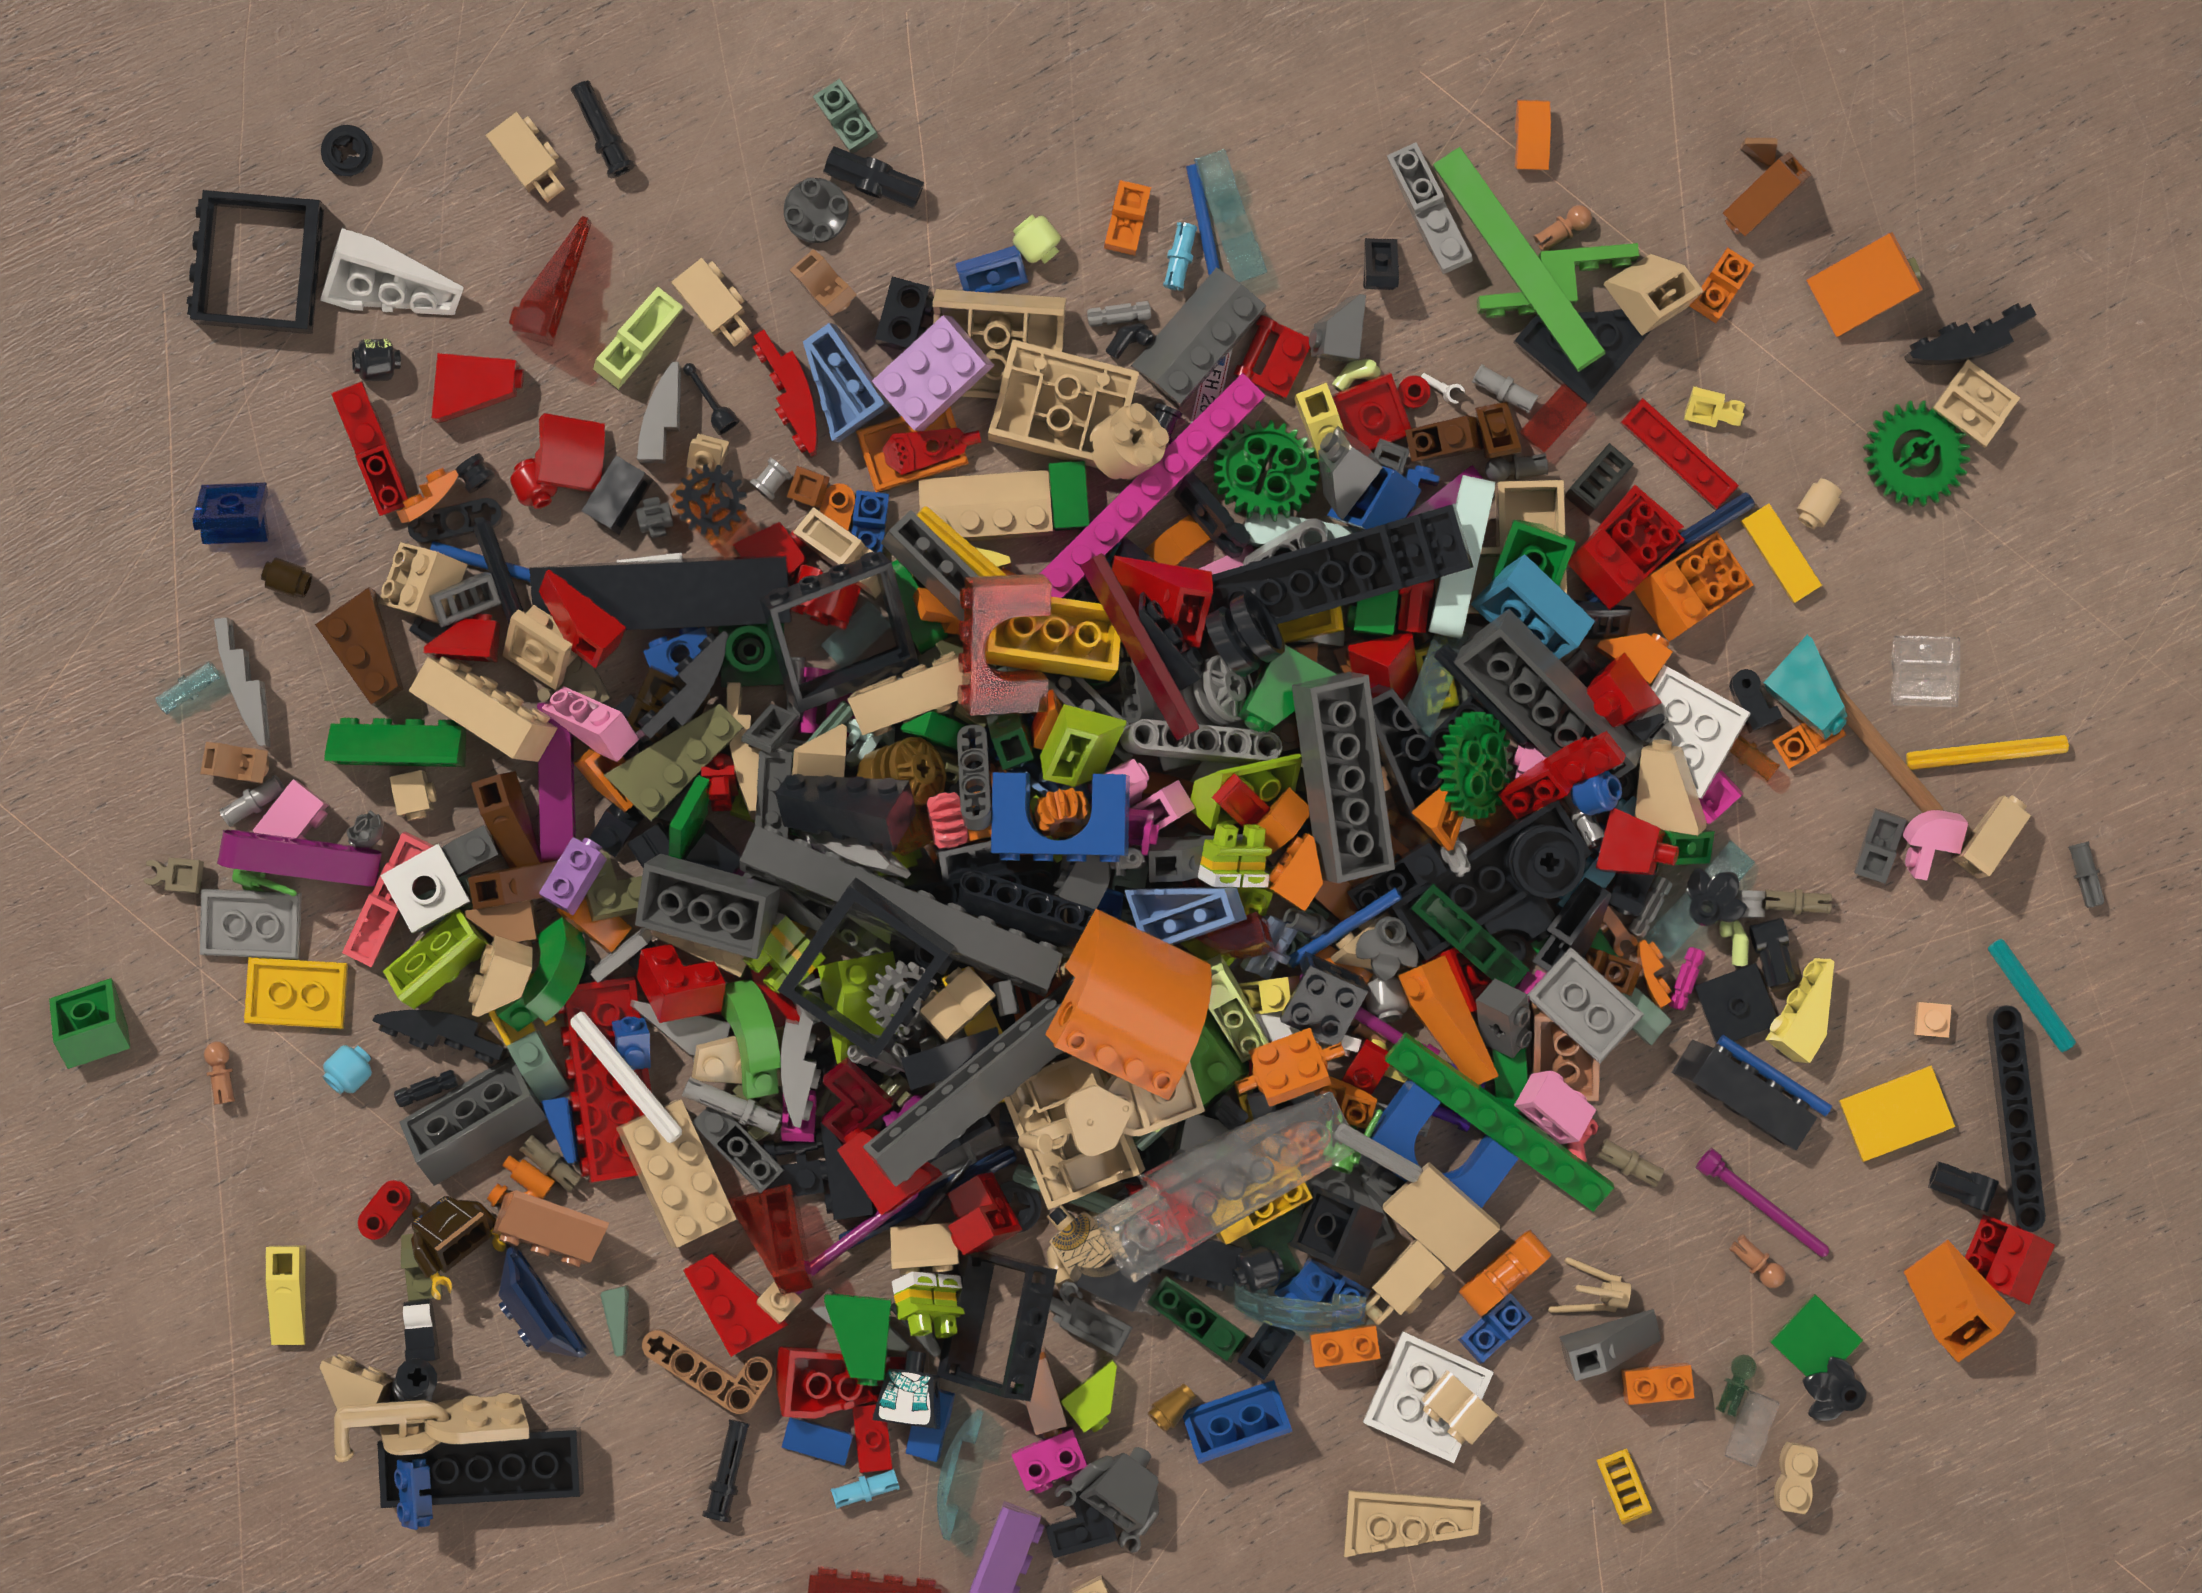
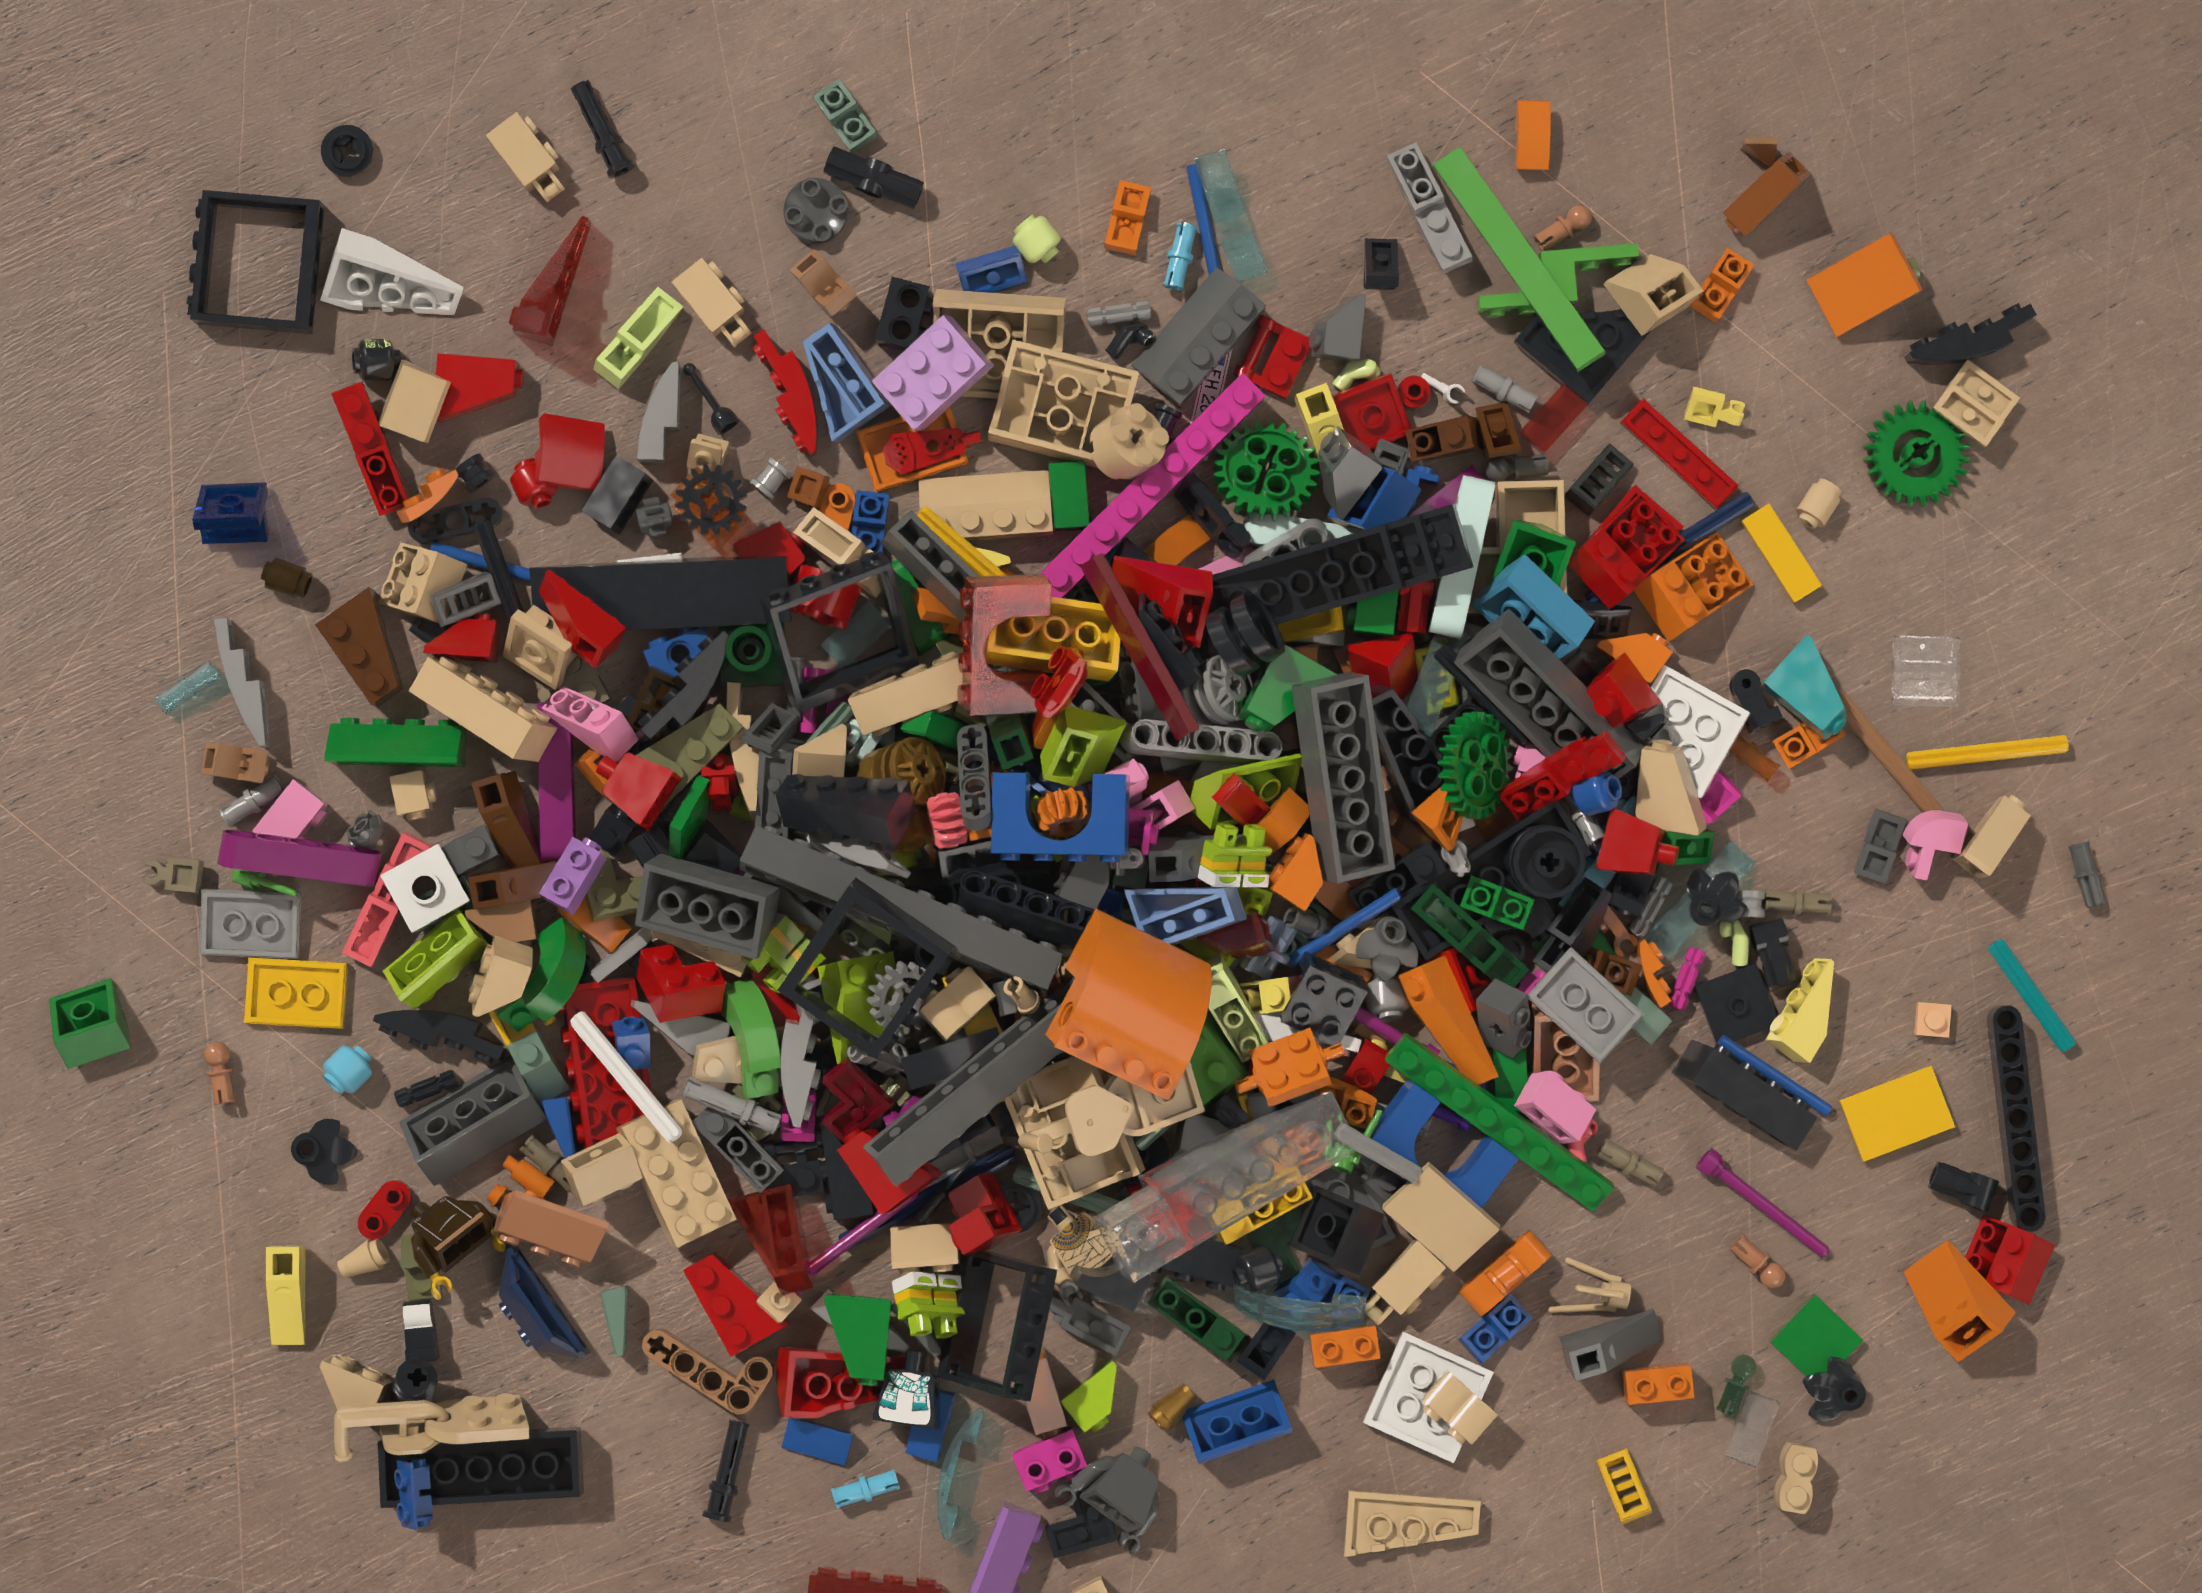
red plate [853,1404,893,1473] -> none
none -> black plate [291,1119,358,1185]
none -> tan cone [337,1239,389,1279]
none -> tan slope [379,359,451,443]
none -> tan brick [561,1133,643,1207]
none -> red torso [596,753,682,831]
none -> tan pin [1003,976,1040,1014]
none -> red slope [1030,645,1087,719]
none -> green slope [1460,875,1535,931]

